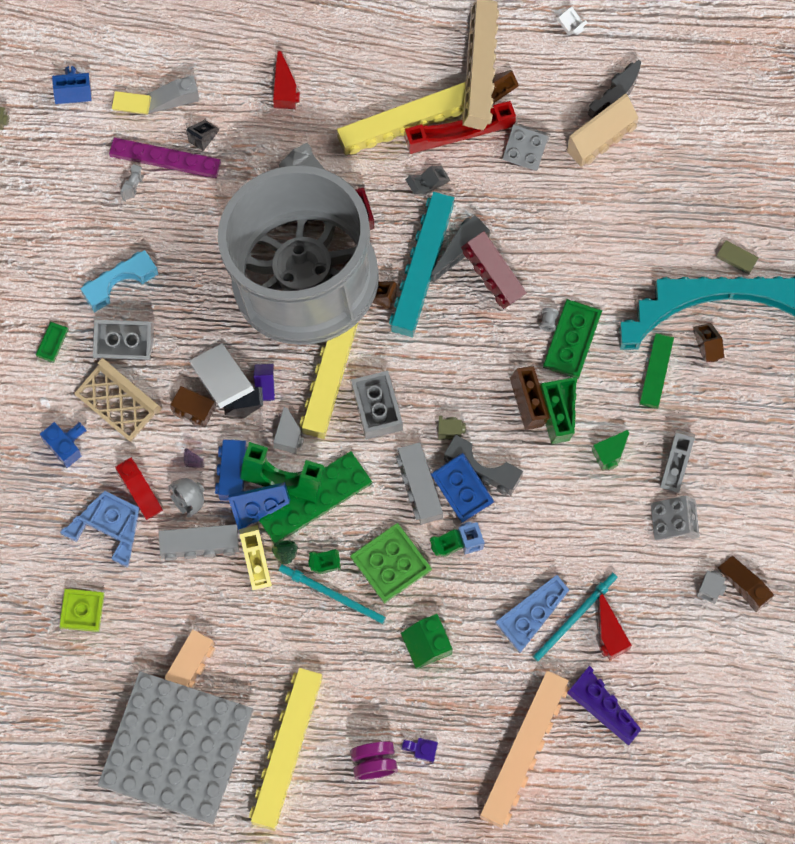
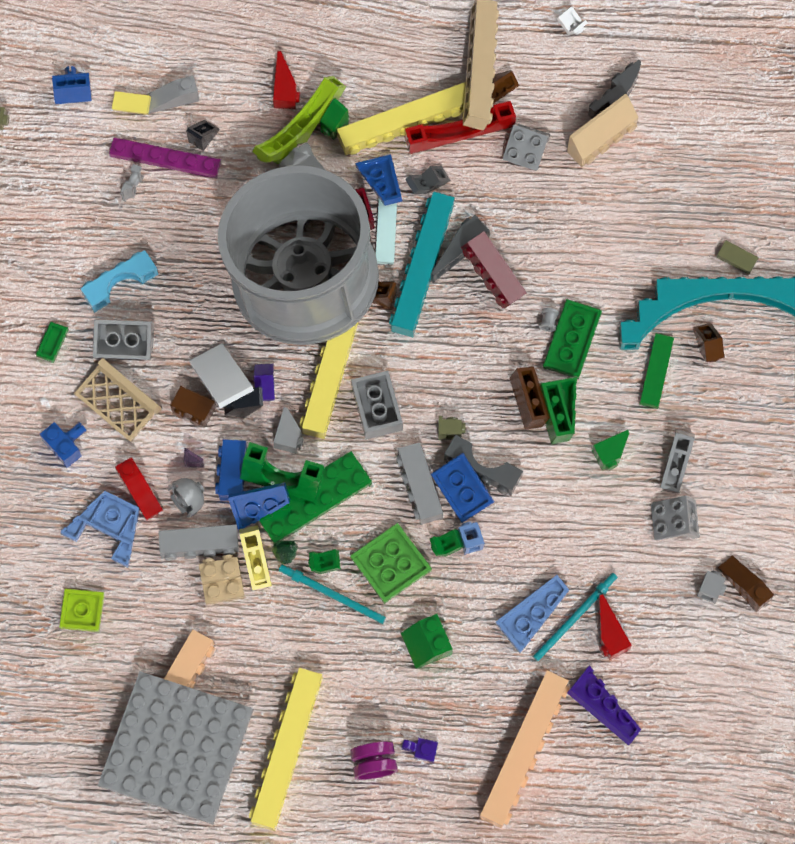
none -> tan plate [199,555,245,605]
none -> lime arch [252,76,347,164]
none -> green slope [320,98,349,140]
none -> blue wing [355,154,403,206]
none -> light aqua tile [376,199,397,265]

